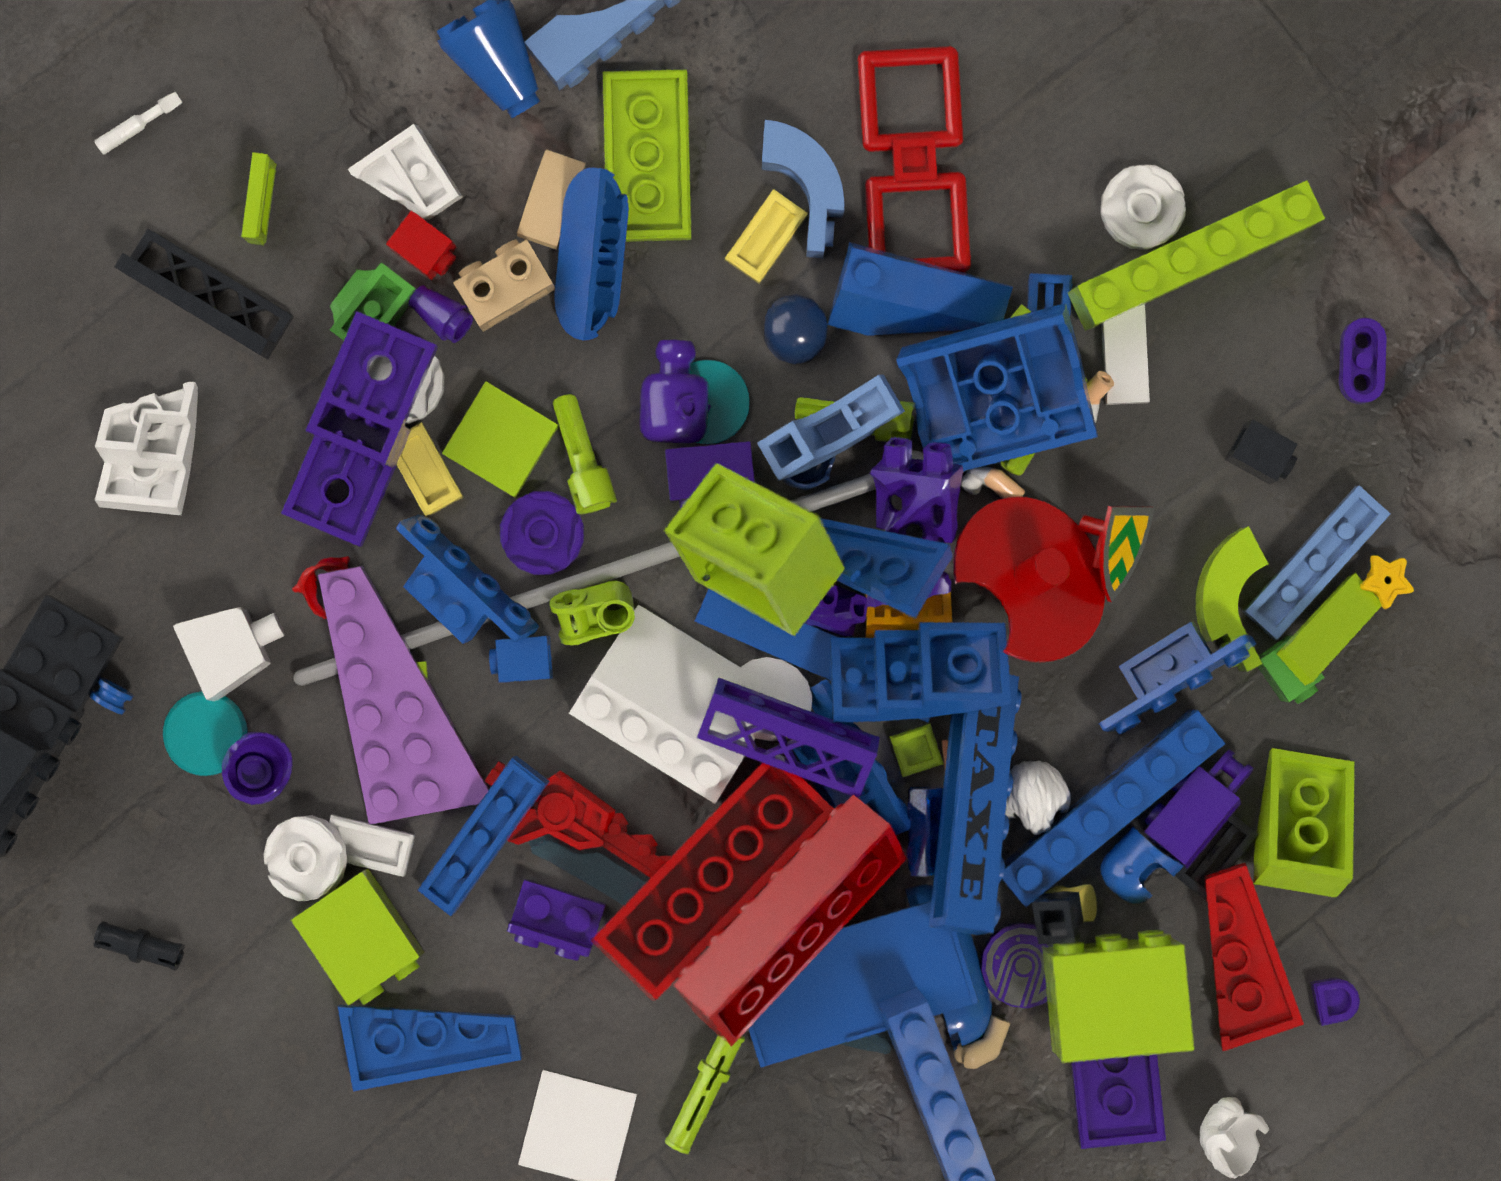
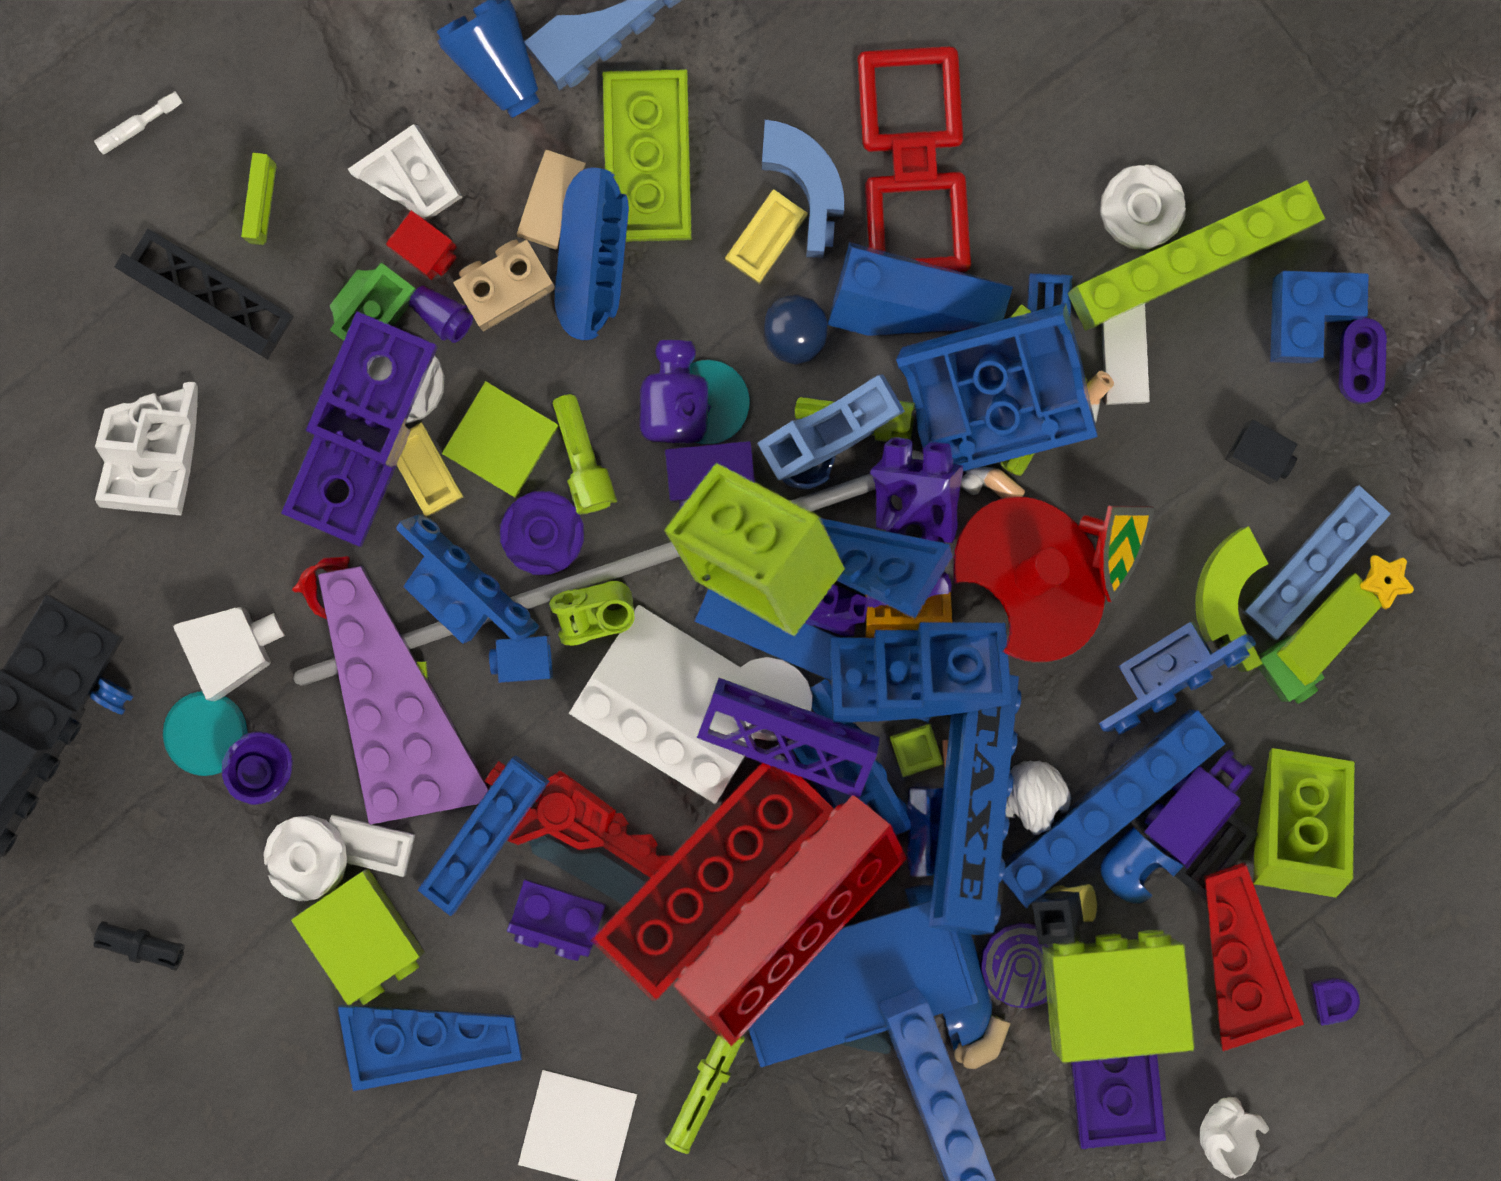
none -> blue brick [1270,271,1369,363]

